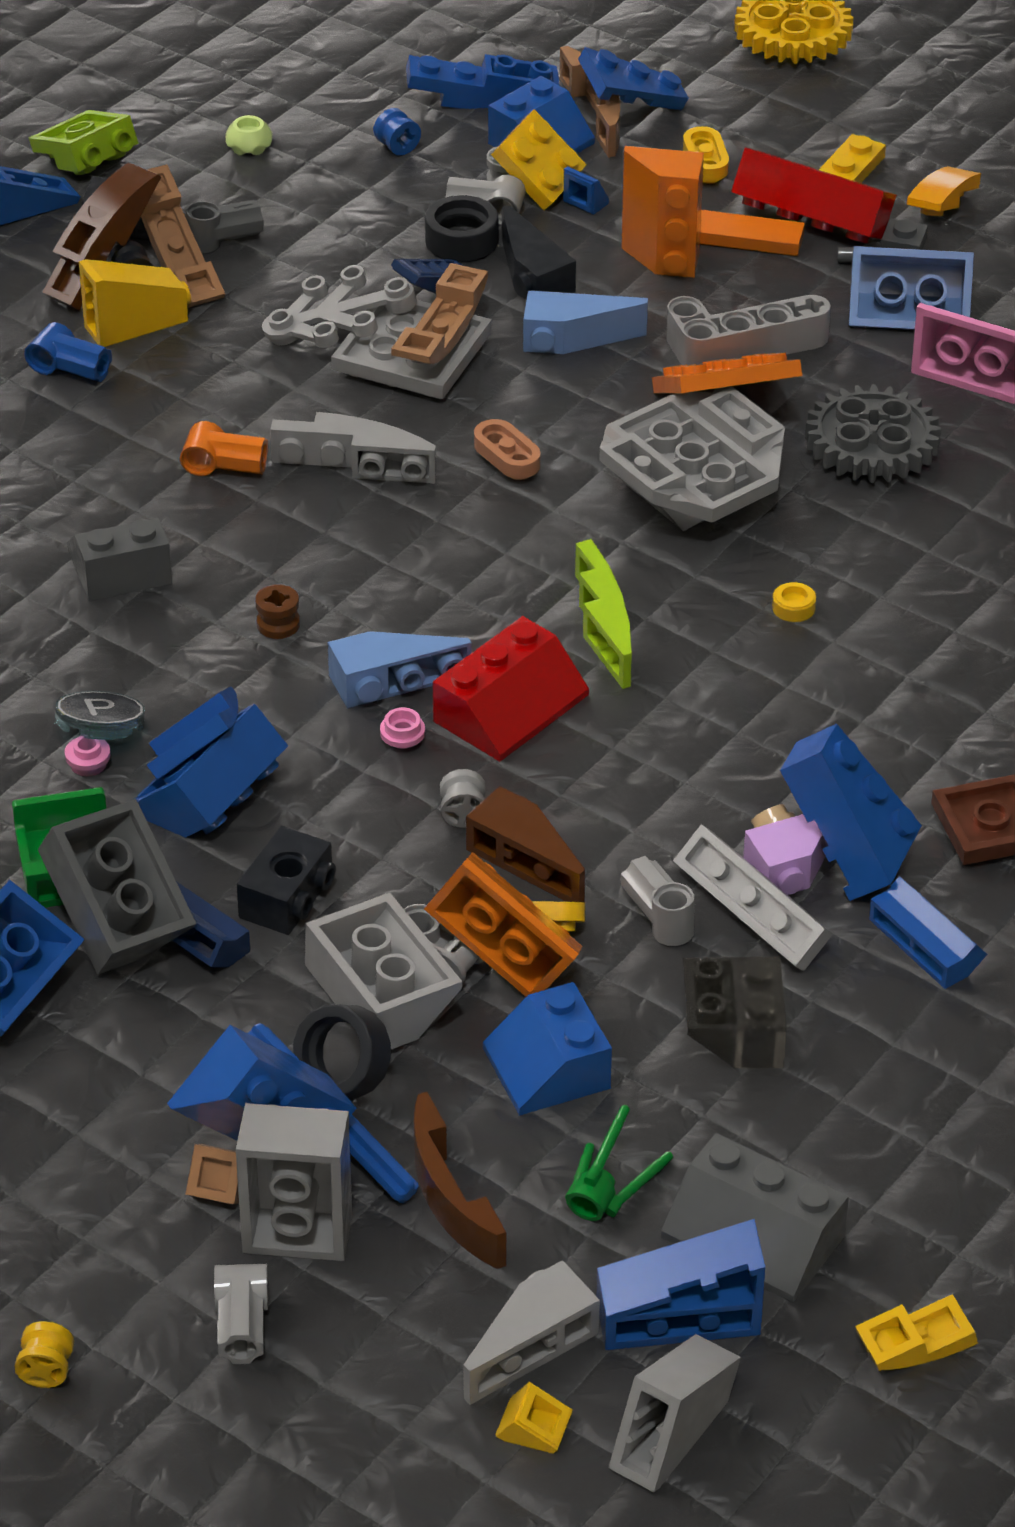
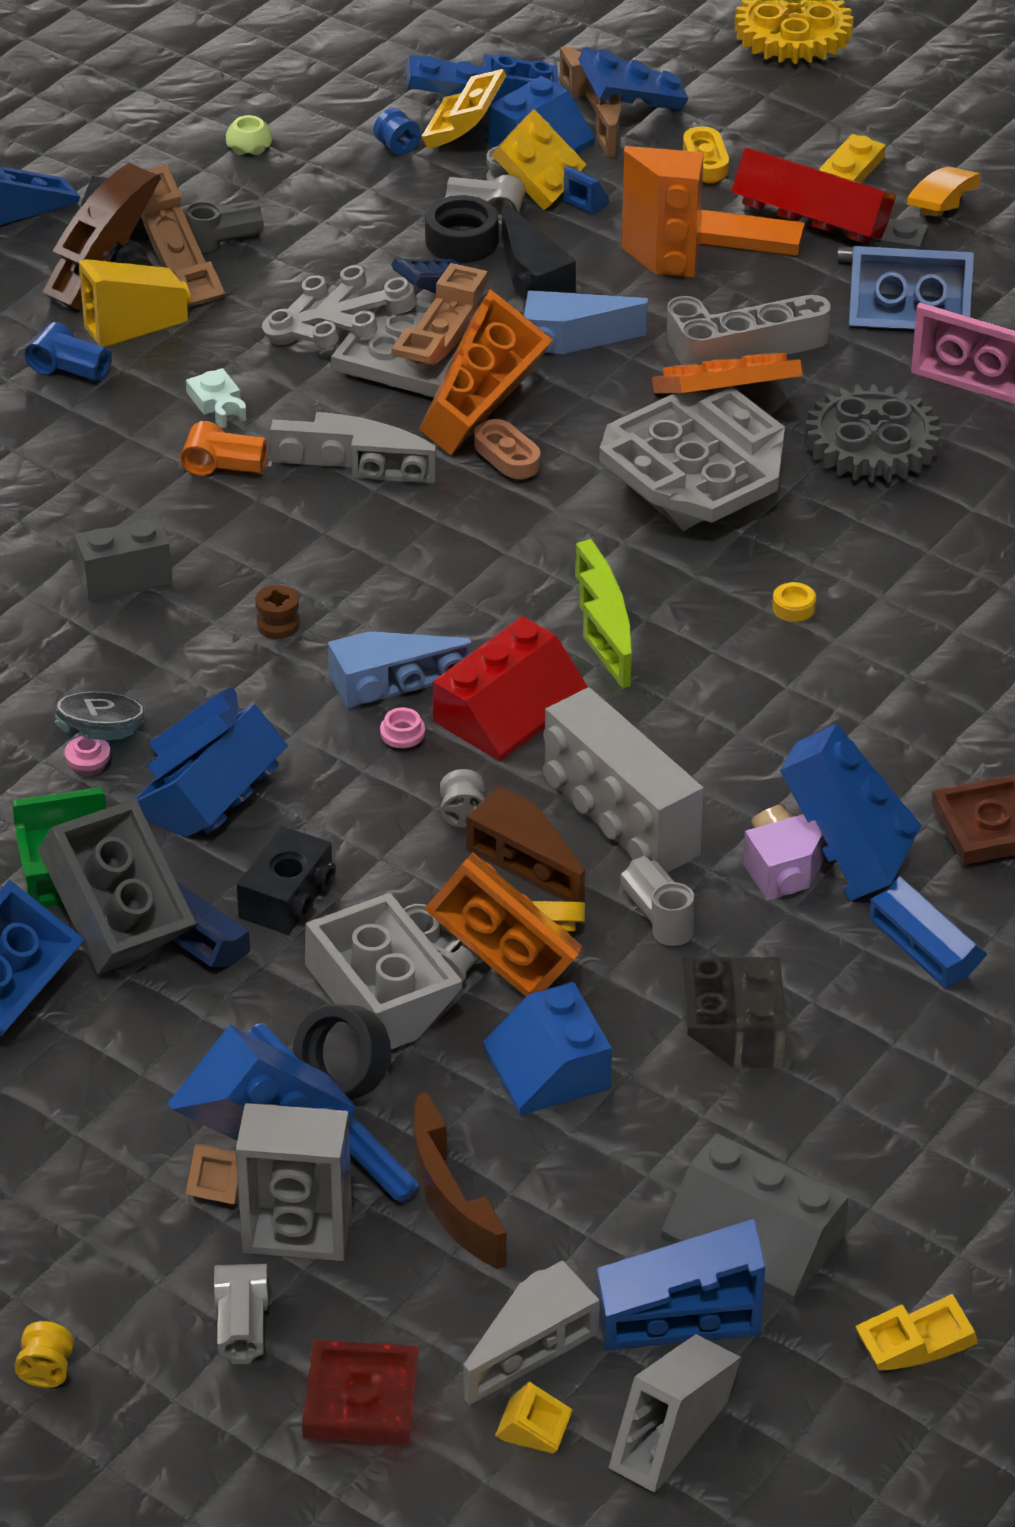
lime plate [29,110,139,175] -> none
green plant [565,1104,673,1221] -> none
light grey plate [673,824,833,971] -> none
none -> light aqua plate [186,368,247,428]
none -> clear red plate [302,1340,419,1444]
none -> orange wedge [419,289,553,455]
none -> yellow slope [422,69,507,149]
none -> light grey brick [543,687,704,873]

